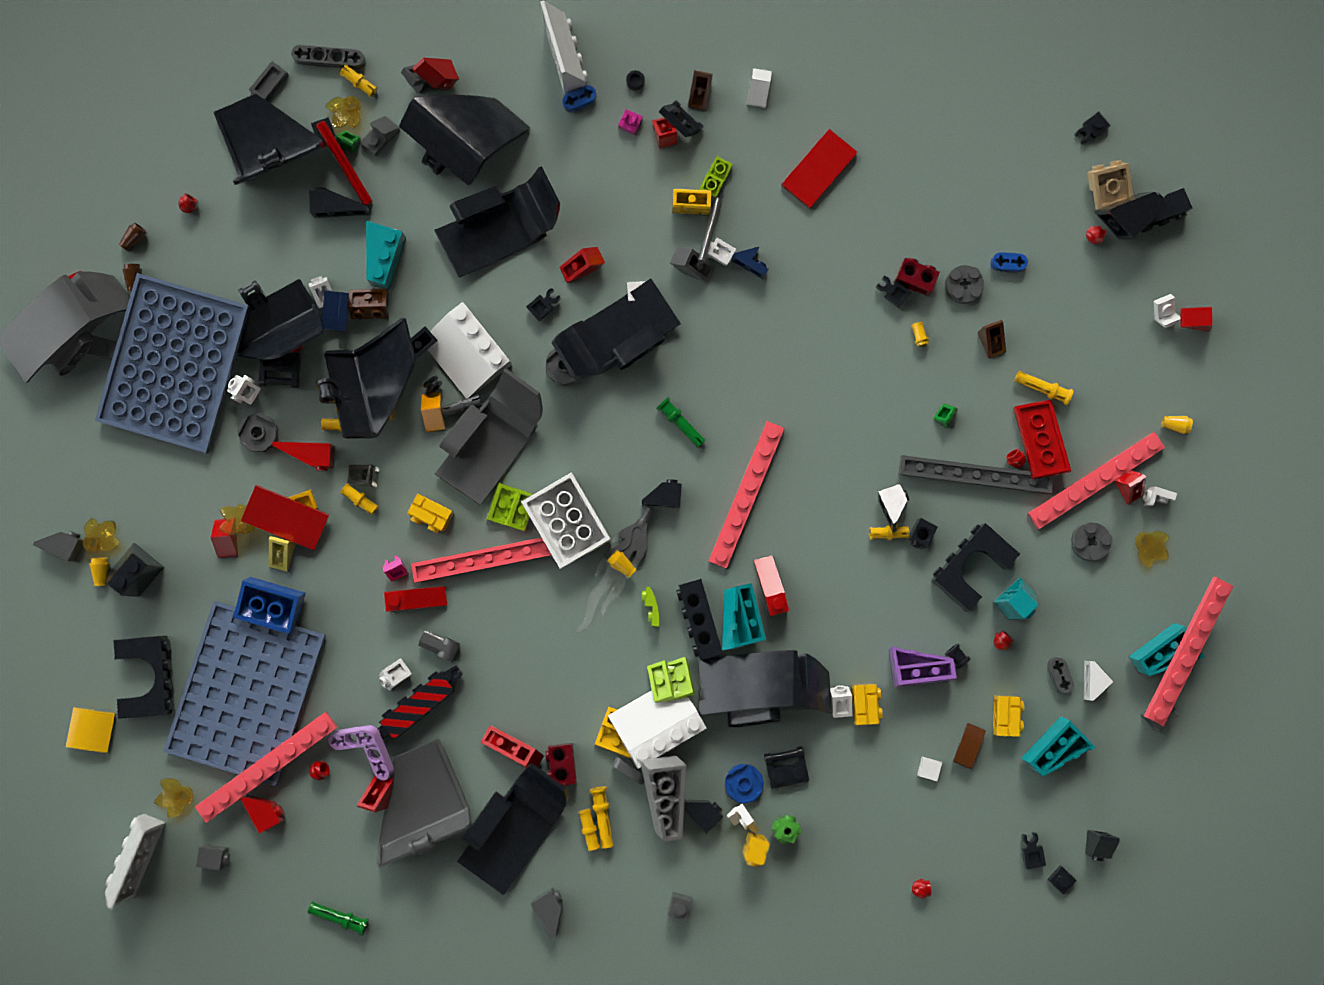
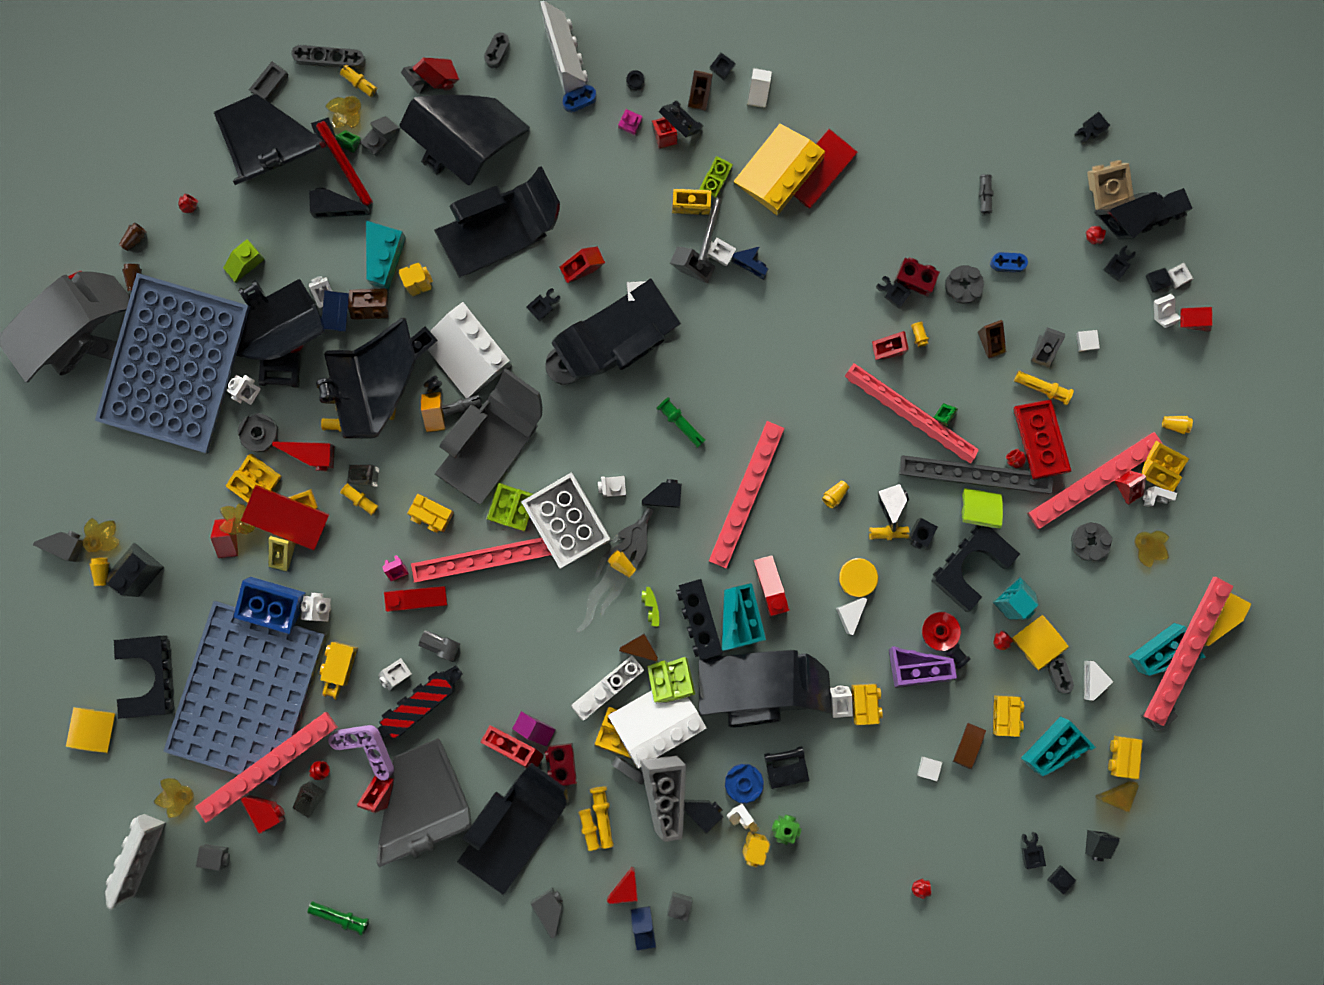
none -> lime slope [223,239,265,283]
none -> yellow slope [226,454,282,503]
none -> clear smoke slope [292,781,326,818]
none -> white brick [301,593,331,622]
none -> yellow brick [319,642,358,700]
none -> yellow brick [399,263,433,296]
none -> dark grey beam [484,32,510,68]
none -> magenta slope [512,711,555,747]
none -> white slope [571,655,644,721]
none -> white bracket [598,476,626,498]
none -> red slope [607,867,638,904]
none -> reddish brown slope [619,634,658,661]
none -> dark blue slope [631,906,656,951]
none -> black plate [710,53,736,80]
none -> yellow slope [733,124,825,216]
none -> yellow cone [822,480,849,509]
none -> white slope [836,598,867,635]
none -> yellow tile [839,558,878,597]
none -> coral plate [844,363,979,464]
none -> red slope [872,331,909,360]
none -> red dish [922,612,961,651]
none -> lime slope [961,488,1003,529]
none -> dark grey pin [978,174,994,214]
none -> yellow slope [1012,615,1069,671]
none -> dark grey slope [1031,327,1065,367]
none -> white tile [1076,330,1100,352]
none -> clear yellow slope [1095,780,1139,812]
none -> black plate [1103,245,1136,281]
none -> yellow brick [1108,736,1143,779]
none -> yellow slope [1141,441,1189,492]
none -> black plate [1145,268,1172,293]
none -> white tile [1167,263,1193,289]
none -> yellow slope [1204,593,1251,646]

